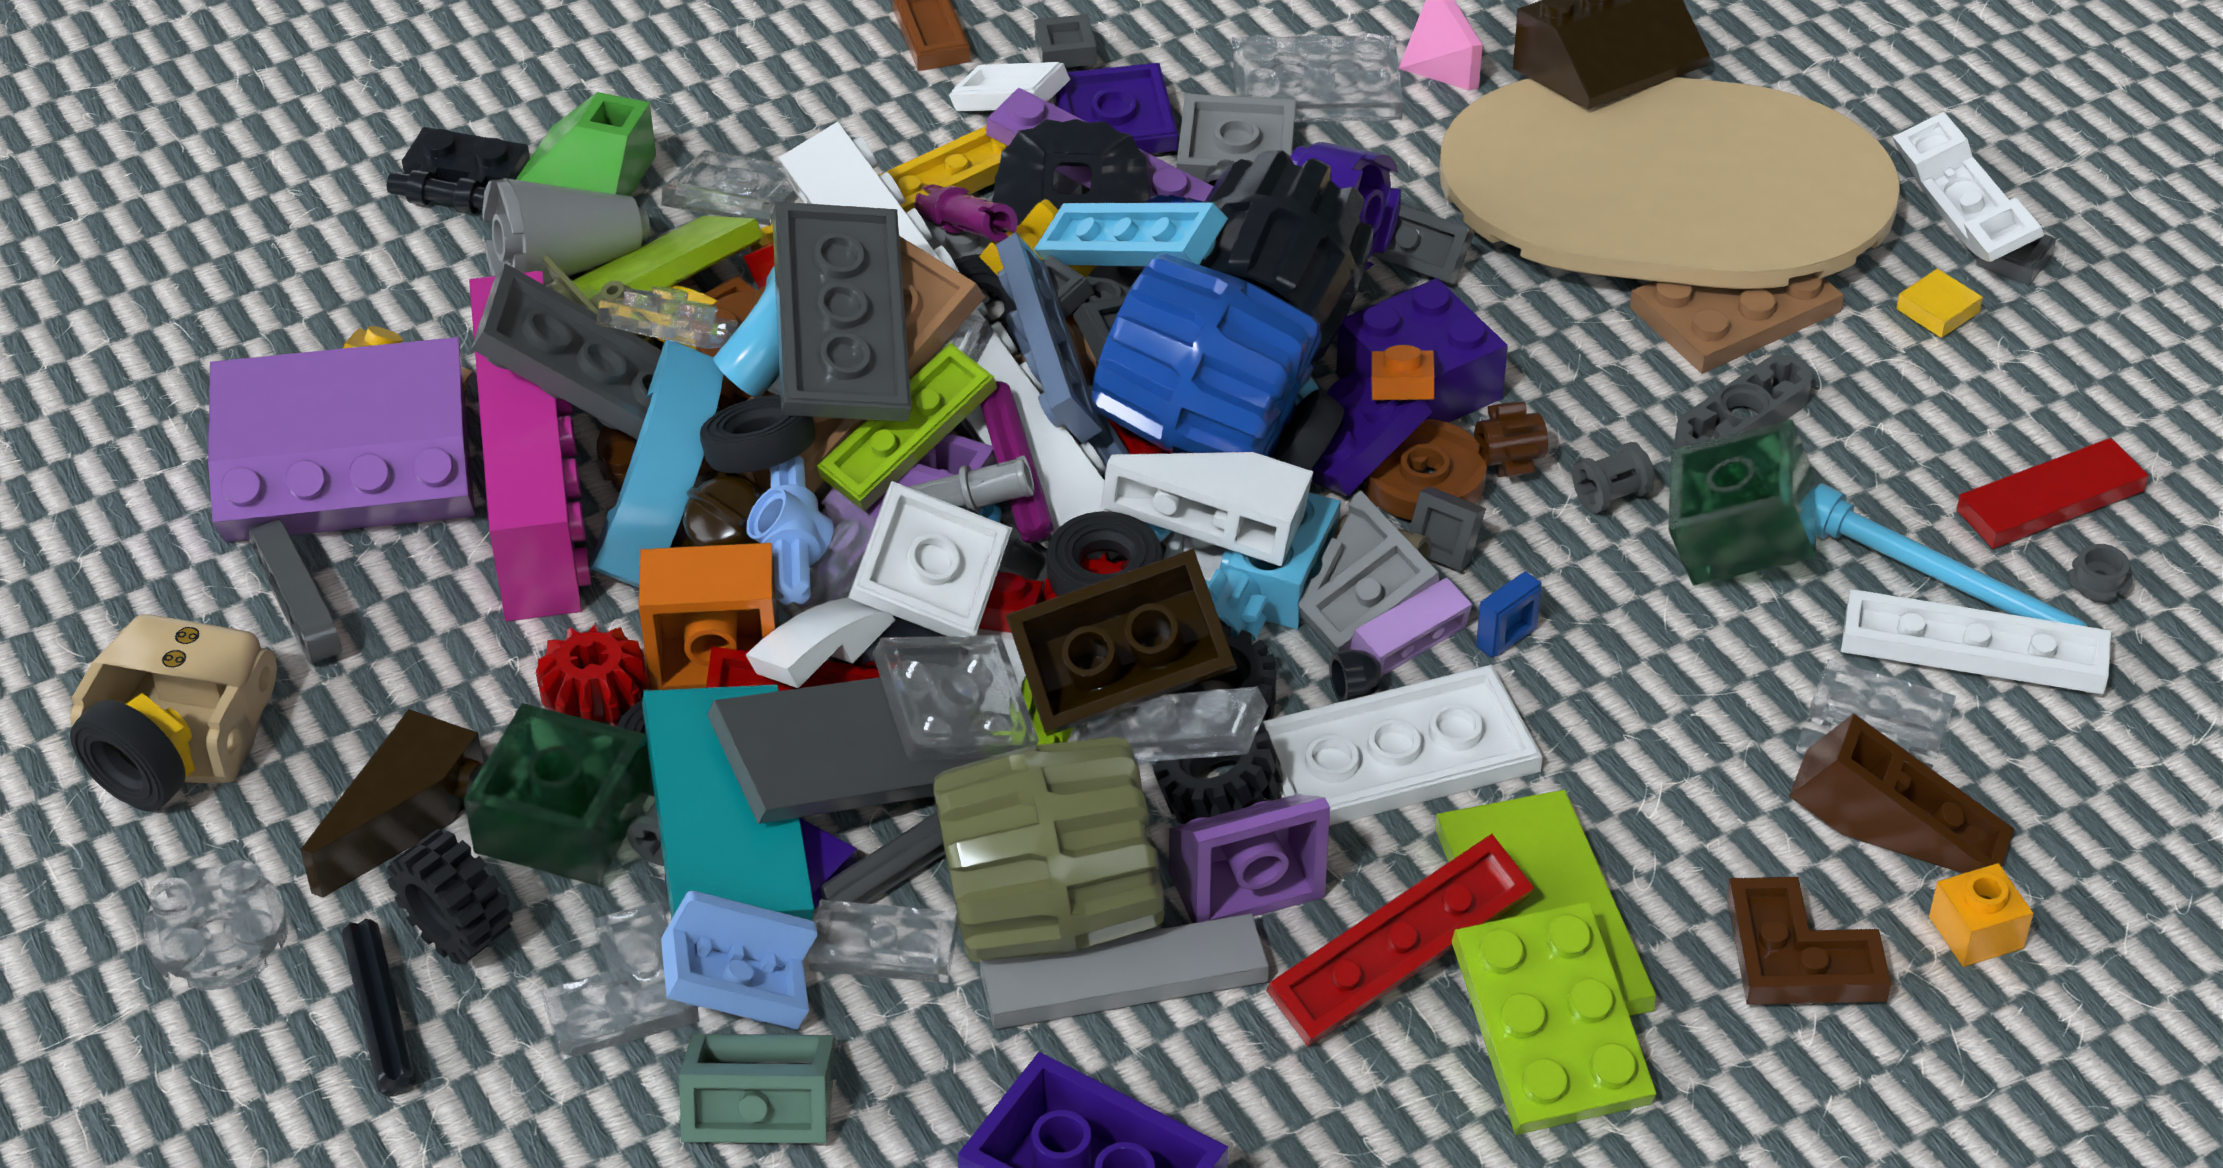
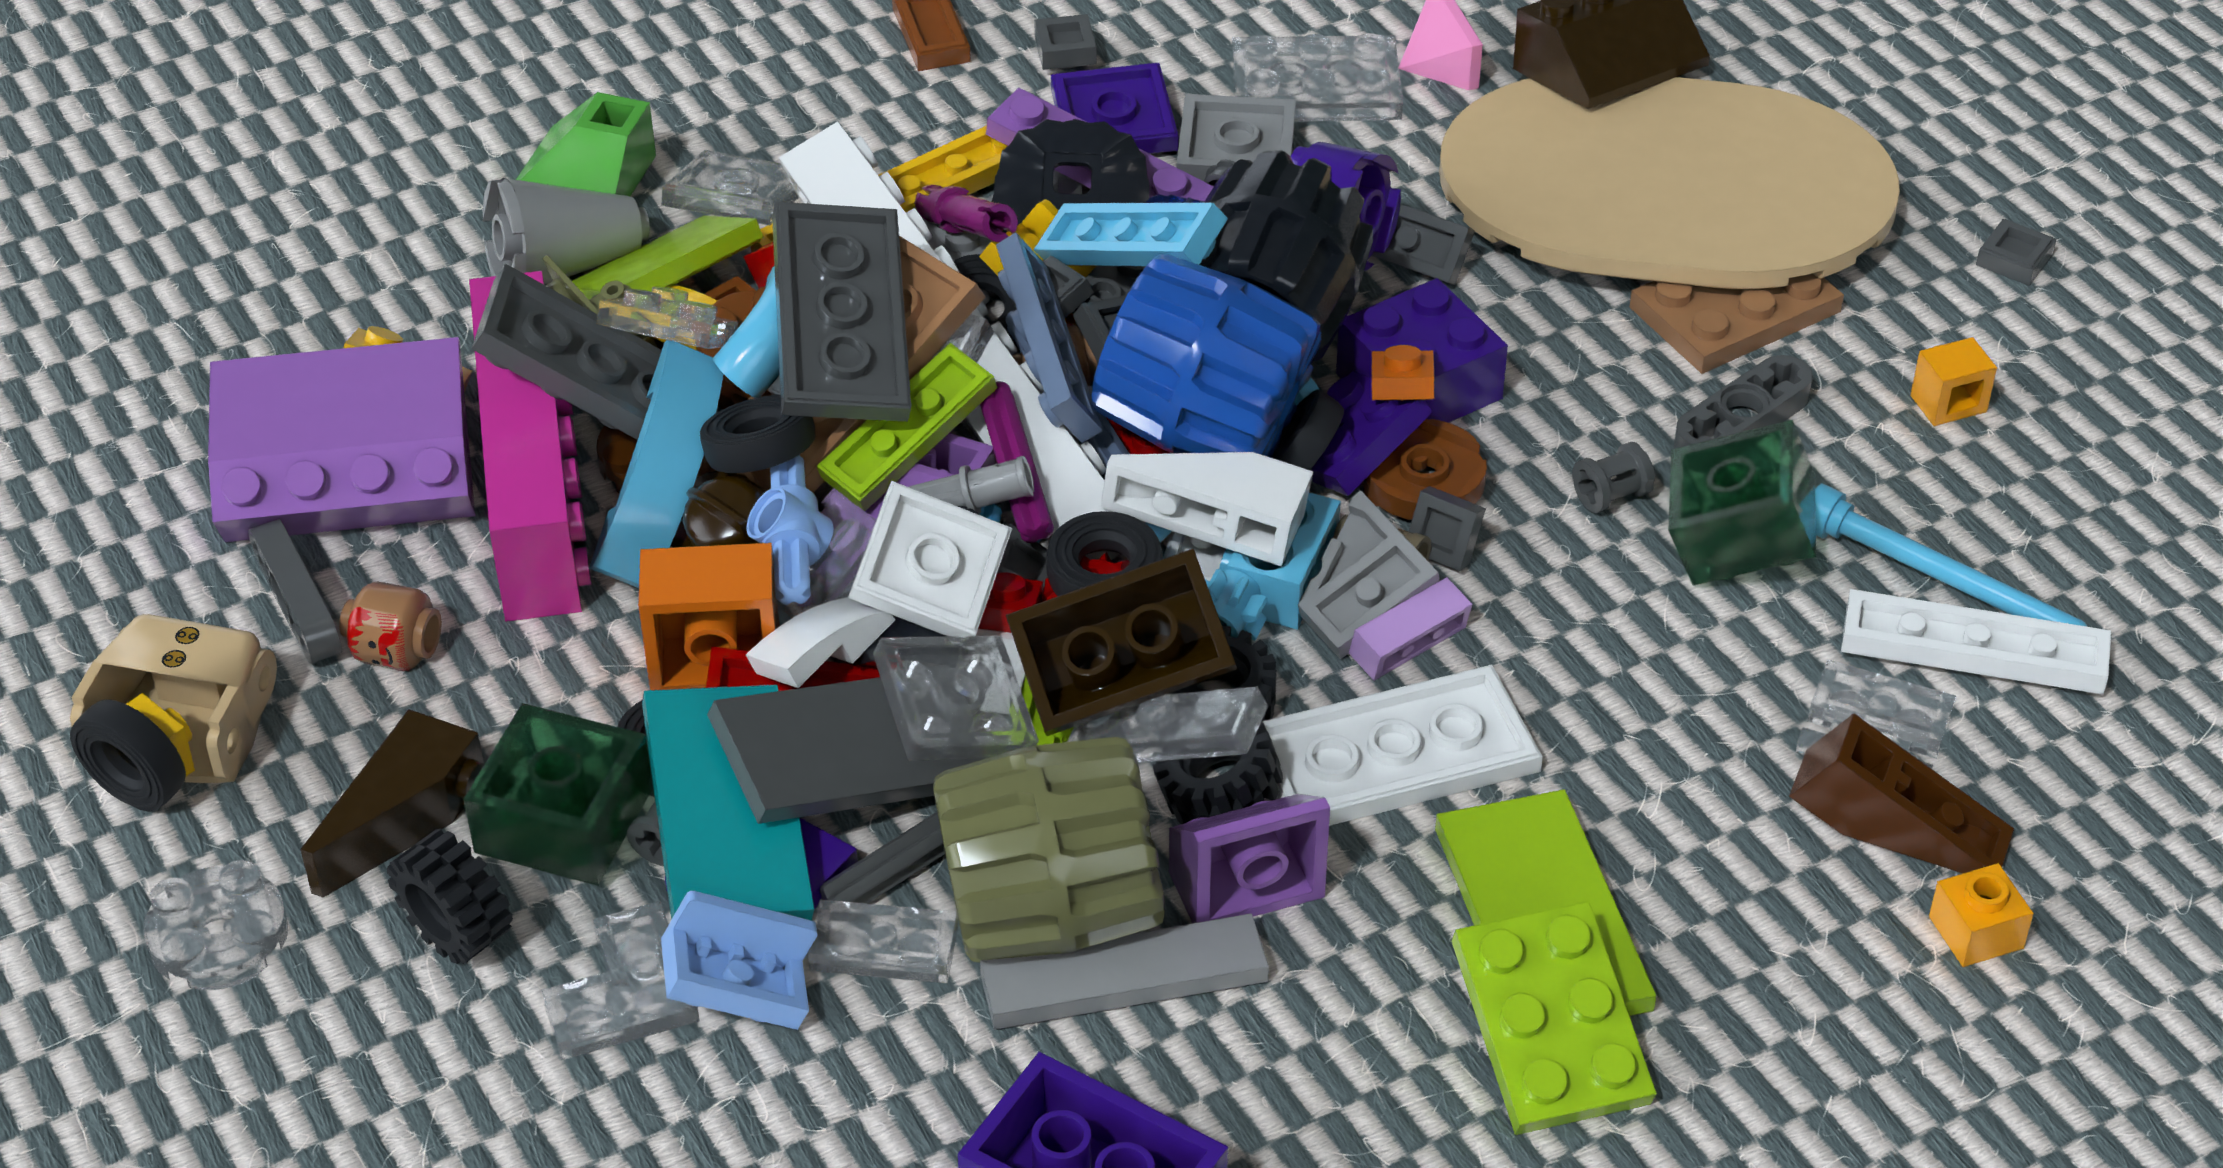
black axle [341,919,416,1097] -> none
black plate [387,127,530,214] -> none
red gear [536,622,649,734] -> none
sand green tile [679,1034,836,1143] -> none
white tile [949,62,1070,111] -> none
red plate [1266,834,1534,1047] -> none
black hinge [1329,649,1382,702] -> none
reddish brown gear [1474,402,1548,477] -> none
blue tile [1476,571,1542,658] -> none
reddish brown plate [1726,877,1891,1005] -> none
white slope [1893,112,2044,262] -> none
yellow tile [1896,268,1983,338] -> none
red tile [1956,438,2149,549] -> none
dark grey plate [2068,544,2133,602] -> none
none -> medium nougat head [339,581,442,671]
none -> light orange plate [1910,337,1997,426]

